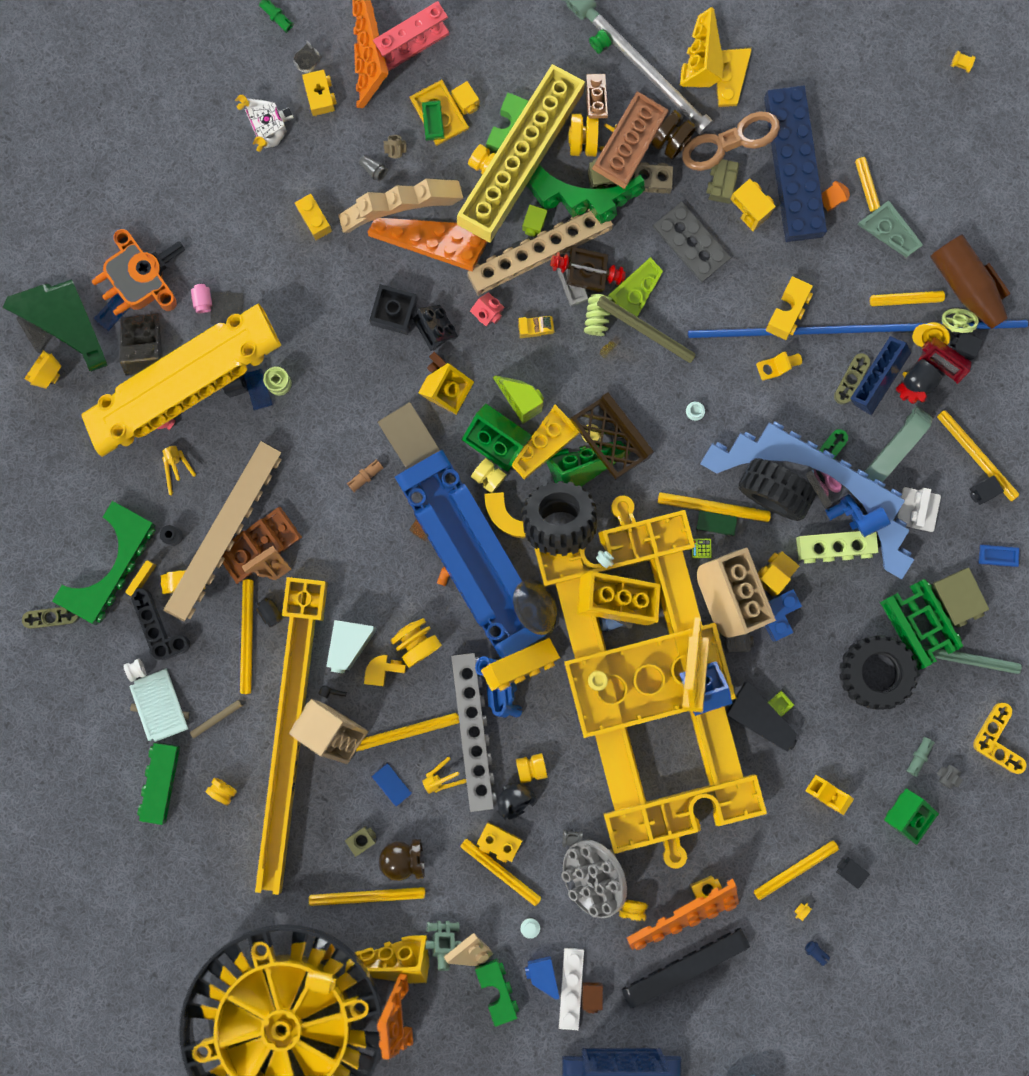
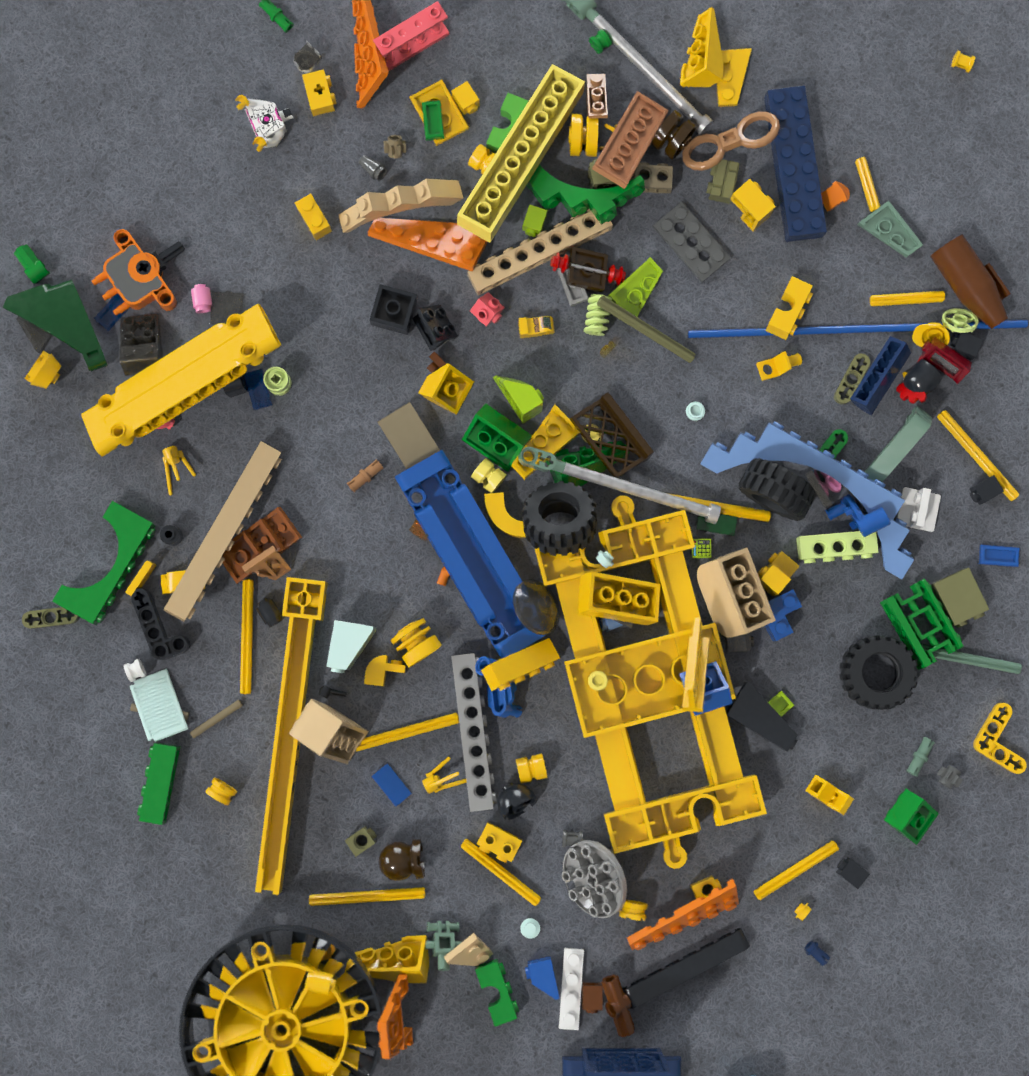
none -> green piece [14,244,50,284]
none -> flat silver piece [518,447,721,524]
none -> reddish brown piece [601,974,635,1037]

